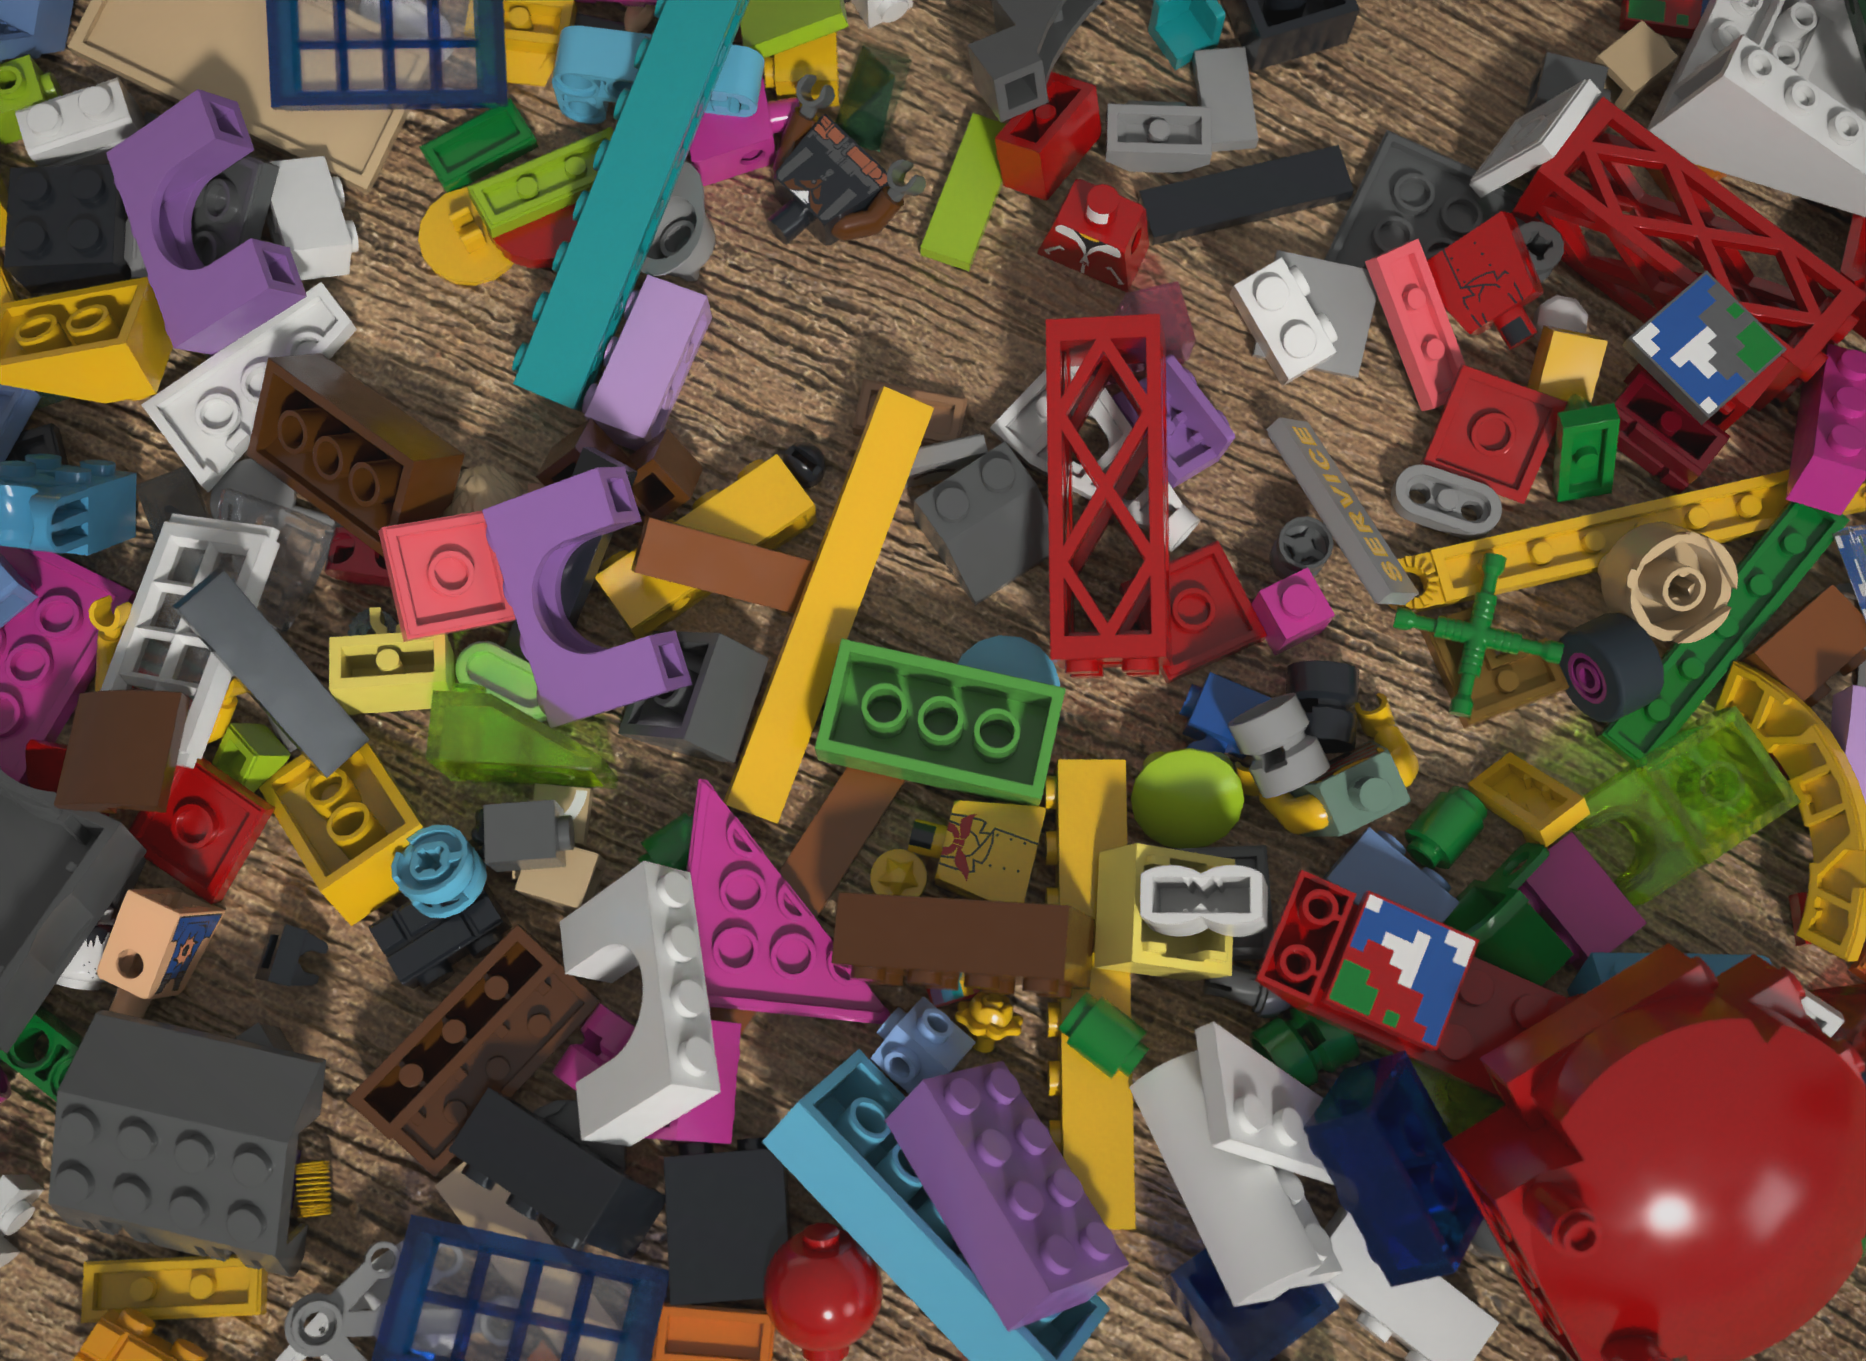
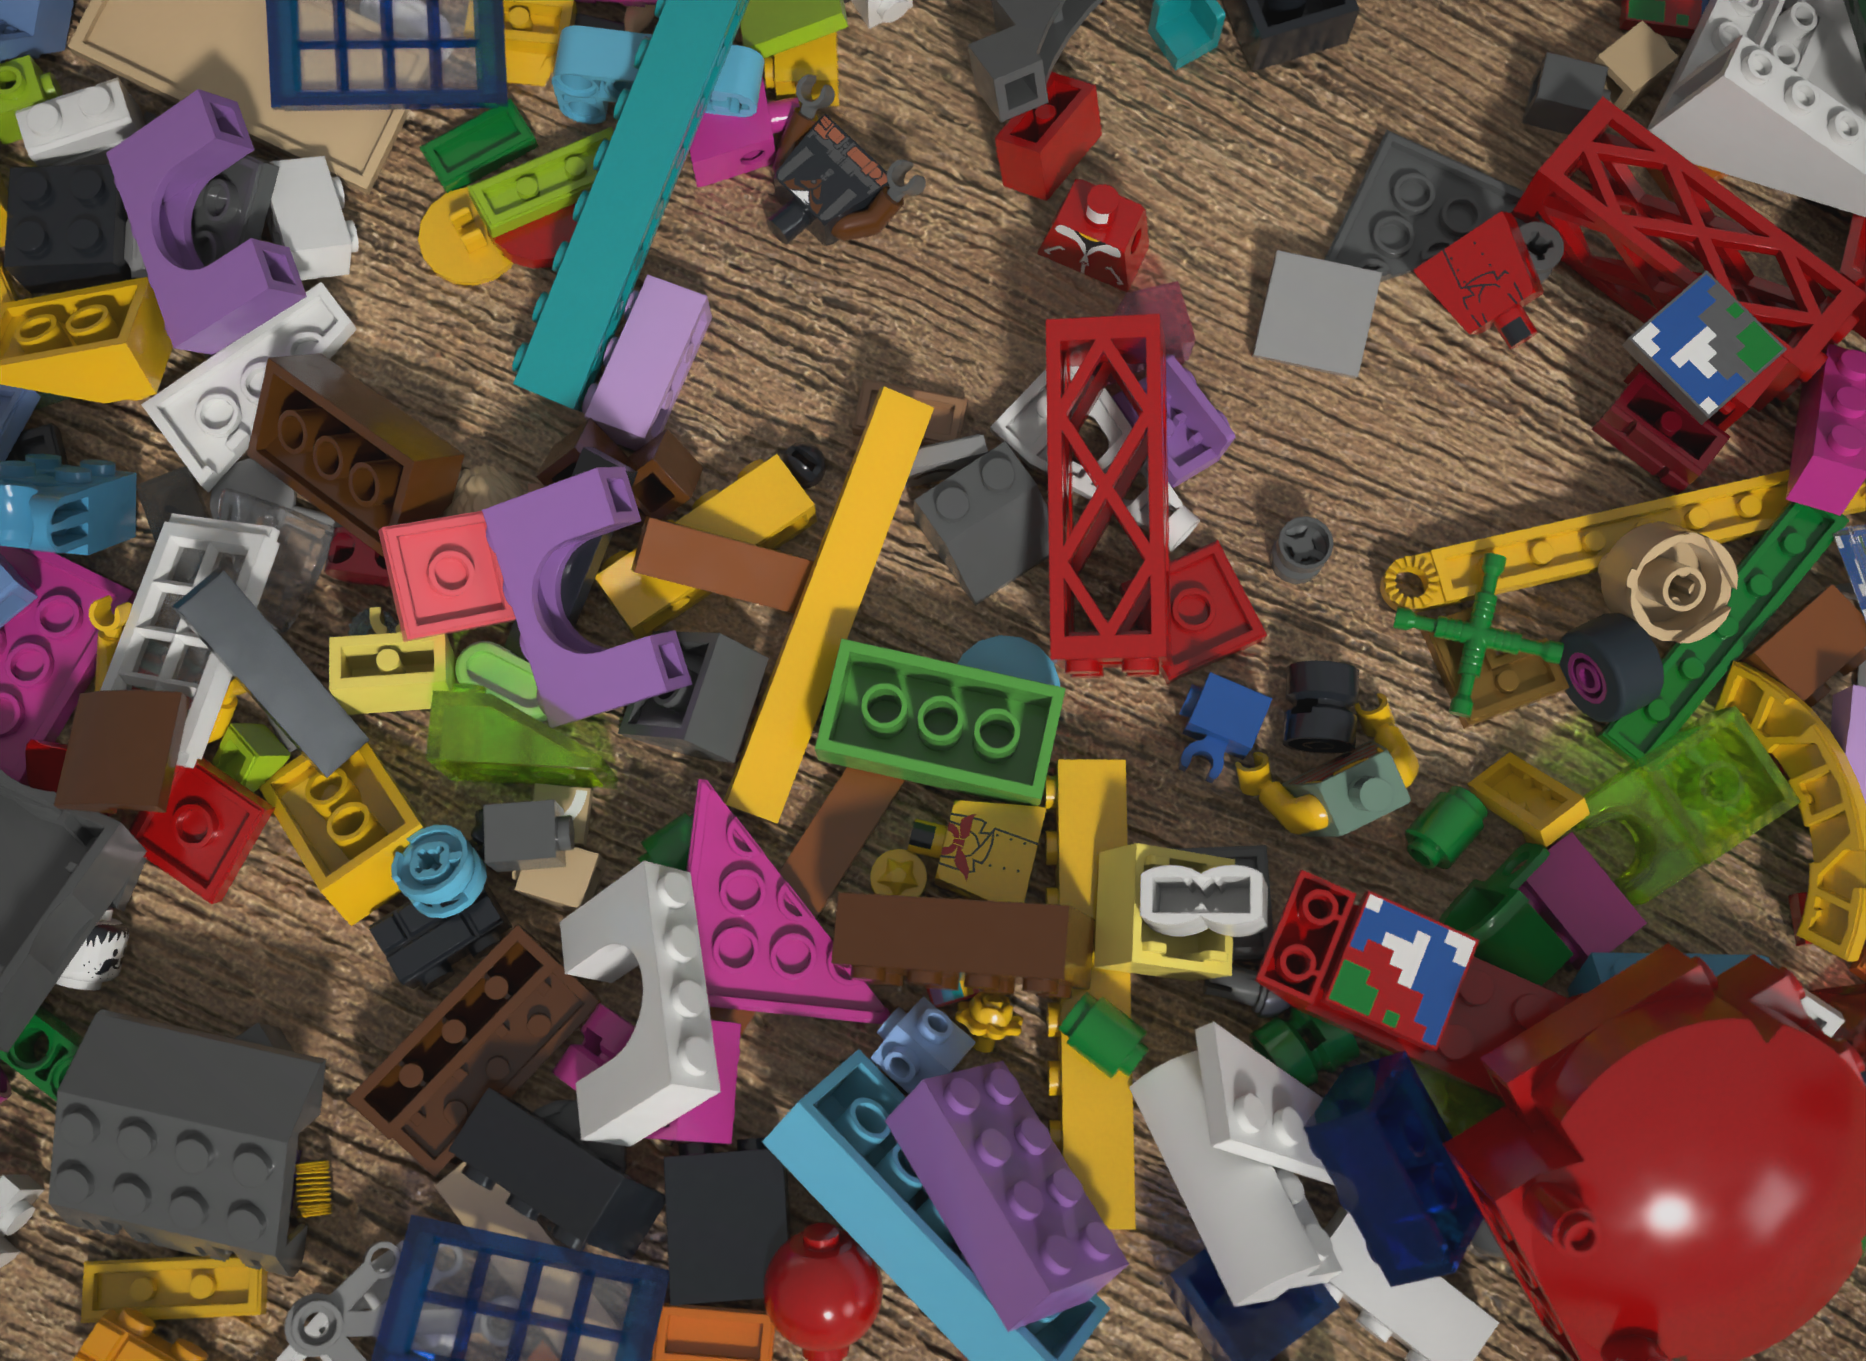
light nougat torso [96,887,226,1018] -> none
black tile [254,923,328,987] -> none
light grey piece [640,161,716,282] -> none
clear green slope [835,45,912,152] -> none
lime tile [920,113,1006,271] -> none
light grey slope [1105,100,1212,173] -> none
lime dish [1131,748,1244,849] -> none
black tile [1138,145,1354,245] -> none
light grey tile [1192,47,1258,152] -> none
light grey wheel [1228,693,1330,798] -> none
white brick [1229,257,1338,386] -> none
dark pink brick [1251,567,1335,656] -> none
light grey tile [1266,417,1419,605] -> none
medium blue brick [1322,827,1459,923] -> none
coral plate [1365,238,1466,412] -> none
light grey plate [1391,464,1502,540] -> none
red tile [1420,363,1567,504] -> none
white tile [1469,79,1601,198] -> none
yellow brick [1527,325,1608,410] -> none
white tile [1532,295,1588,342] -> none
green tile [1552,394,1620,502] -> none

